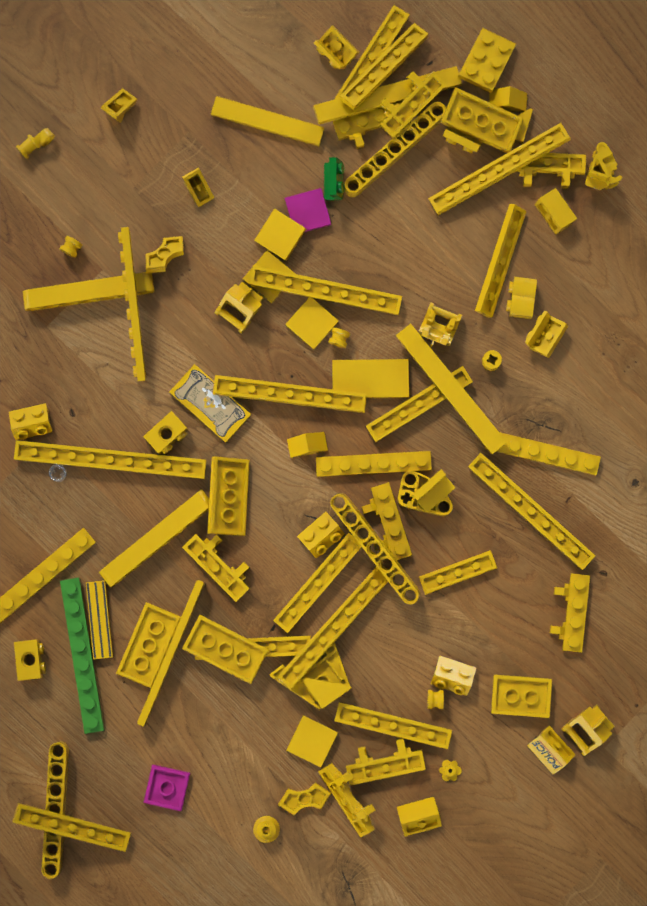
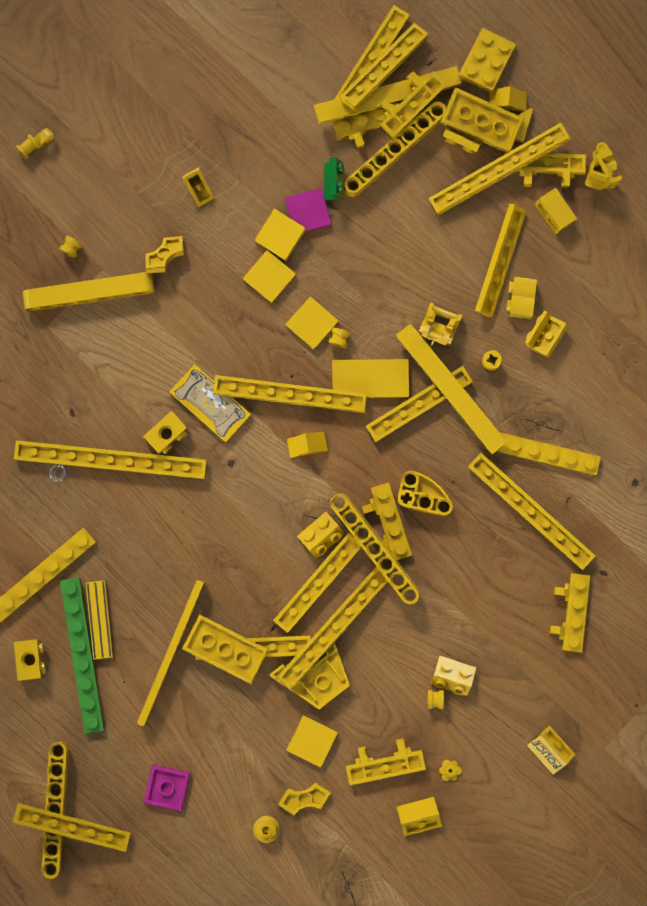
yellow bracket [9,403,52,440] -> none
yellow beam [99,490,209,588] -> none
yellow slope [101,88,137,123] -> none
yellow tile [116,602,181,688] -> none
yellow plate [118,227,146,381] -> none
yellow hinge [182,534,250,602] -> none
yellow tile [207,456,250,536] -> none
yellow tile [211,96,324,146] -> none
yellow piece [214,282,264,334] -> none
yellow plate [249,265,402,315] -> none
yellow tile [302,678,352,709] -> none
yellow bracket [314,26,359,69] -> none
yellow plate [316,451,432,477] -> none
yellow hinge [318,763,376,837] -> none
yellow plate [334,702,452,749] -> none
yellow panel [412,469,455,513] -> none
yellow tile [419,550,497,595] -> none
yellow plate [491,674,552,718] -> none
yellow piece [561,704,615,756] -> none

